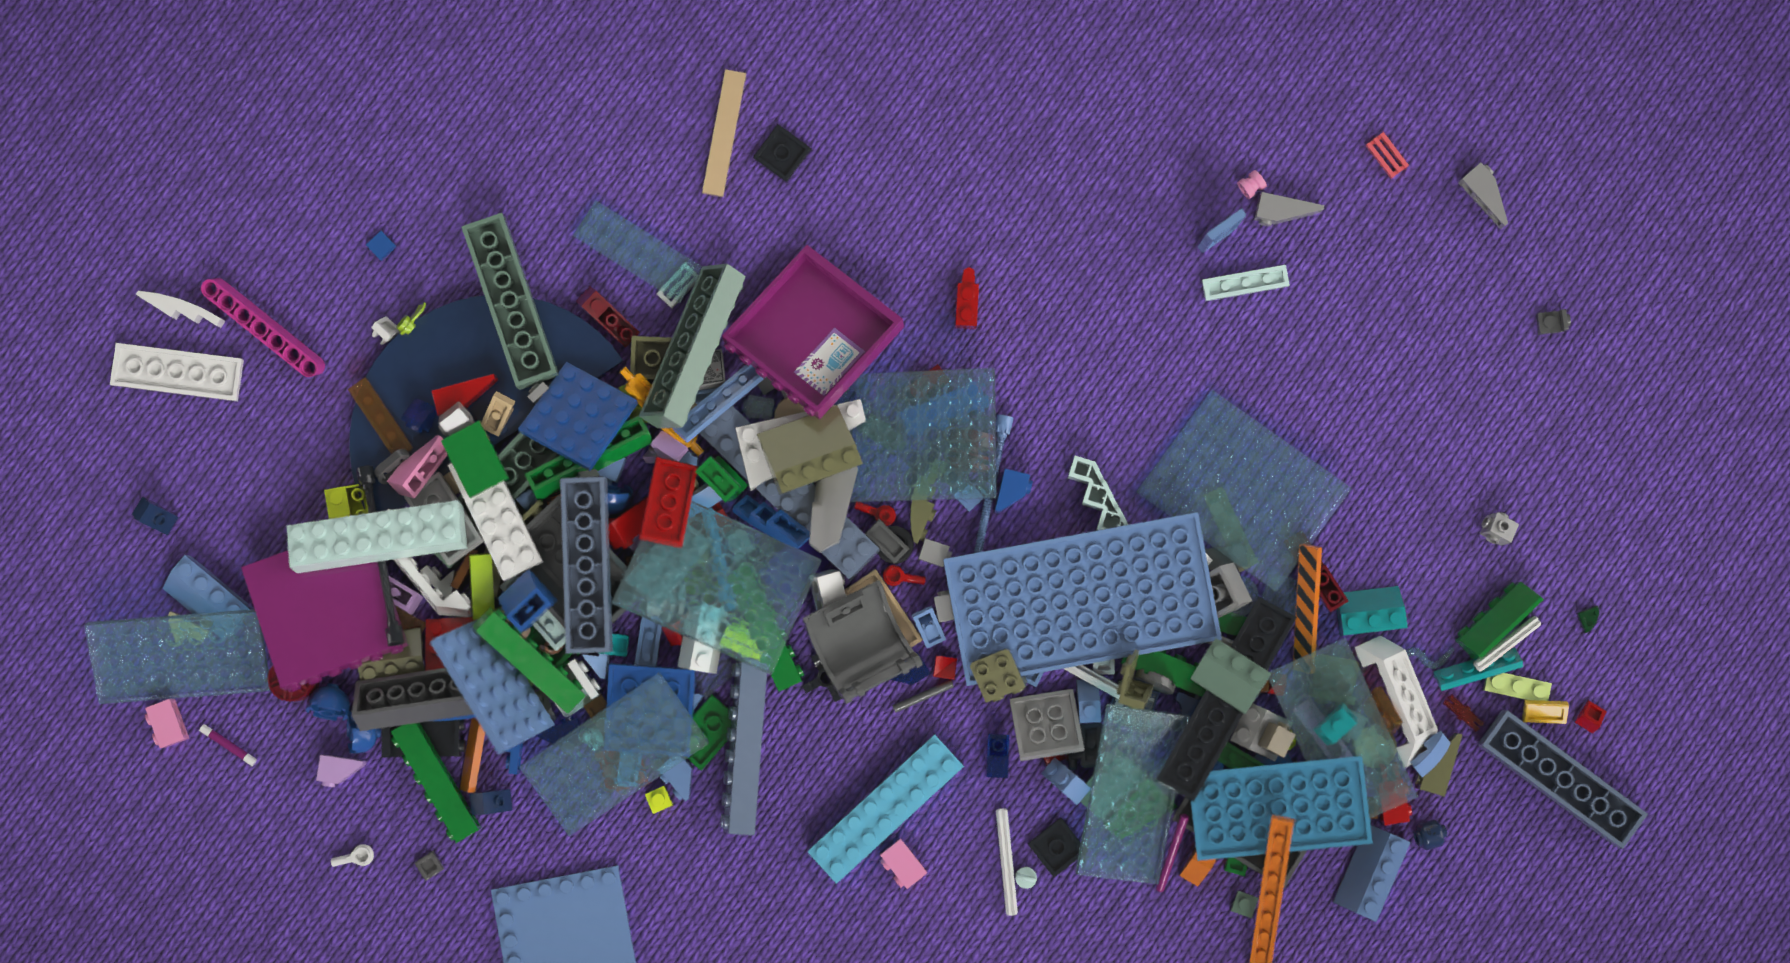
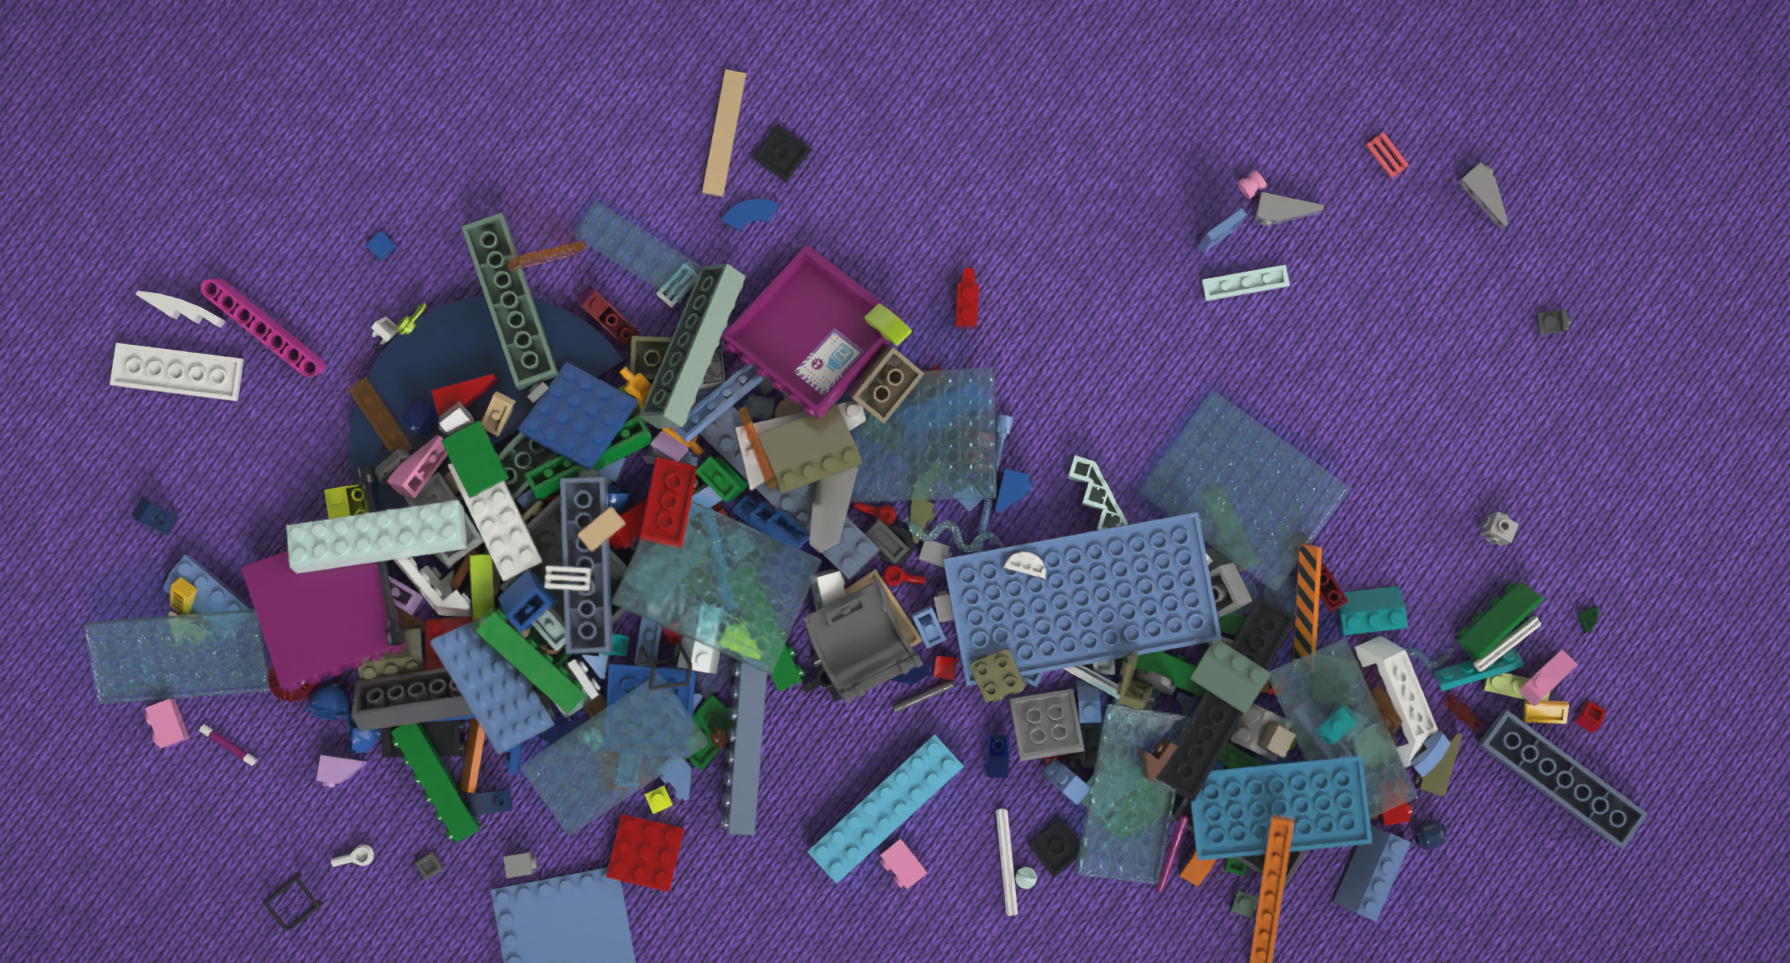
none -> yellow slope [170,577,197,618]
none -> black piece [263,873,324,931]
none -> light grey brick [503,851,537,878]
none -> clear orange tile [507,241,587,271]
none -> white tile [545,566,591,590]
none -> tan tile [578,507,626,552]
none -> red plate [606,814,684,892]
none -> black piece [637,641,693,690]
none -> reddish brown plate [710,727,727,749]
none -> blue tile [721,199,779,231]
none -> clear orange tile [738,407,778,492]
none -> dark tan slope [846,344,924,424]
none -> lime slope [864,303,912,346]
none -> clear light blue animal [902,516,1005,552]
none -> white tile [1004,551,1046,579]
none -> reddish brown slope [1138,738,1177,783]
none -> bright pink slope [1519,650,1578,707]

